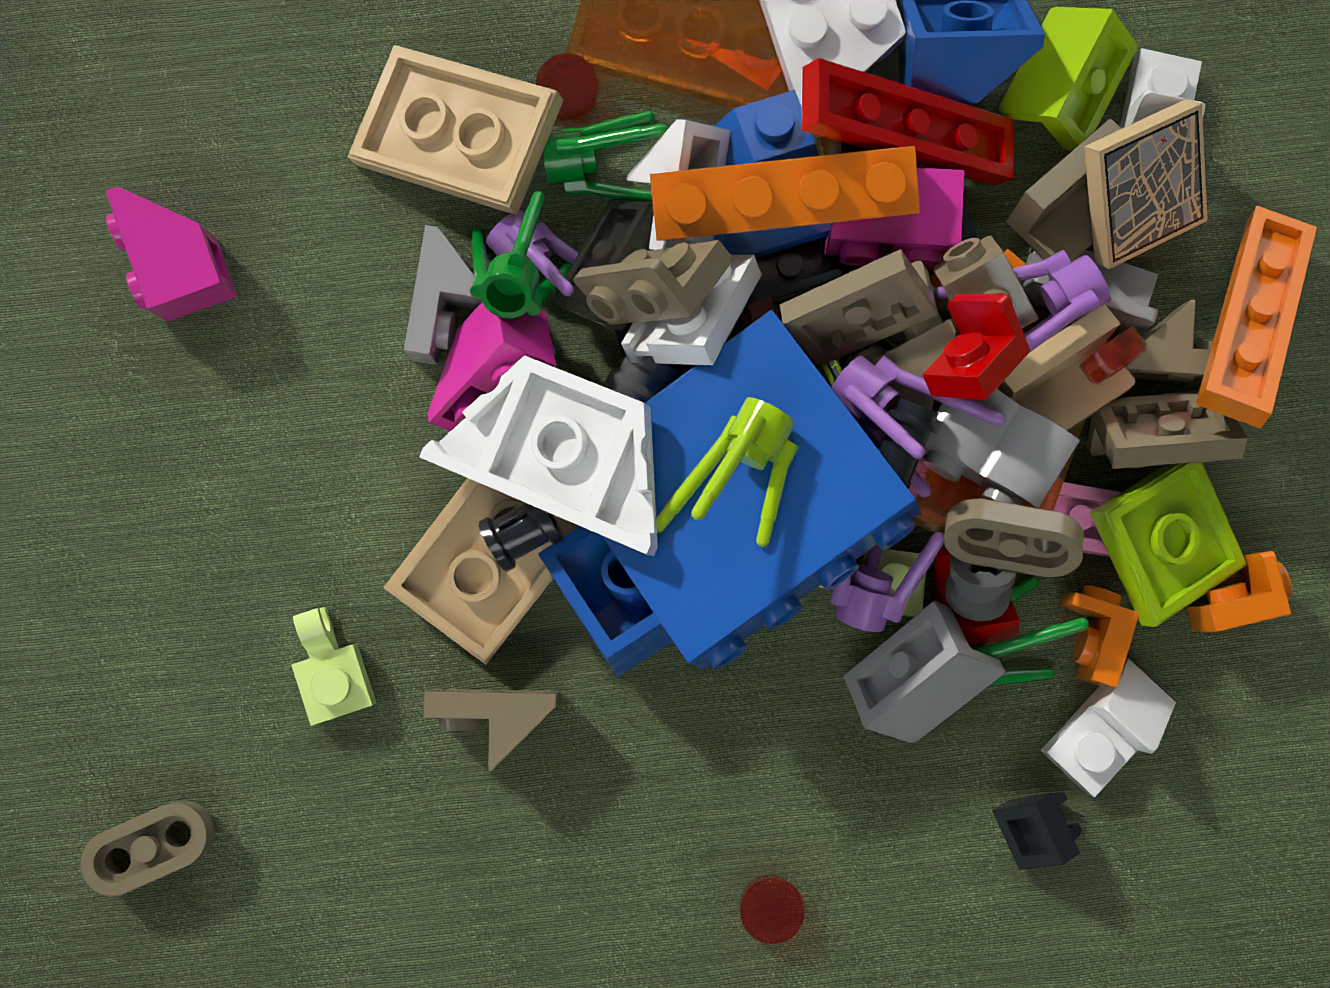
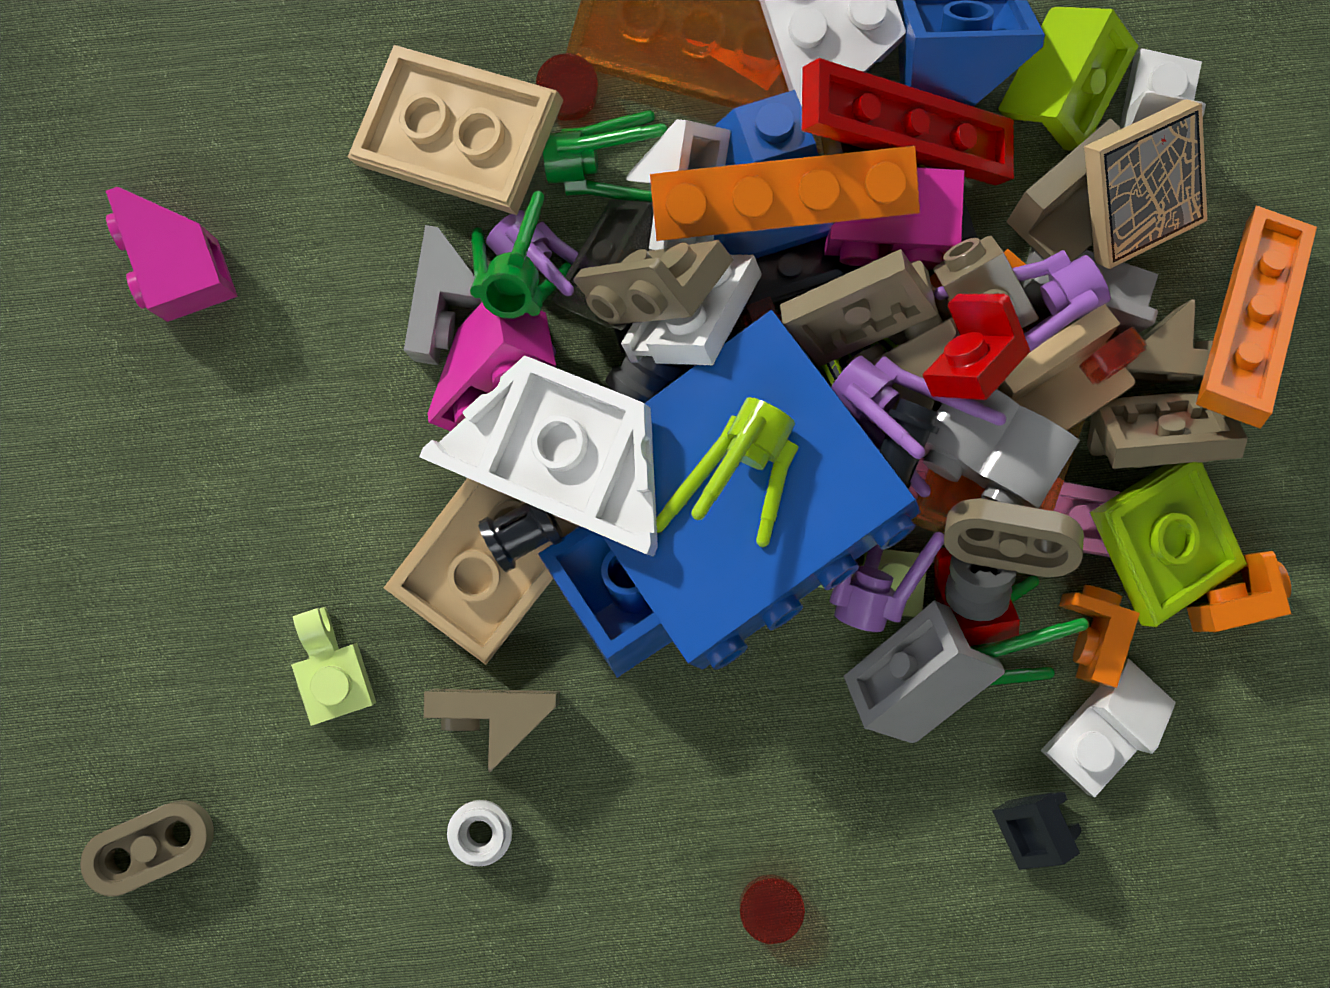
none -> white plate [447,800,512,866]

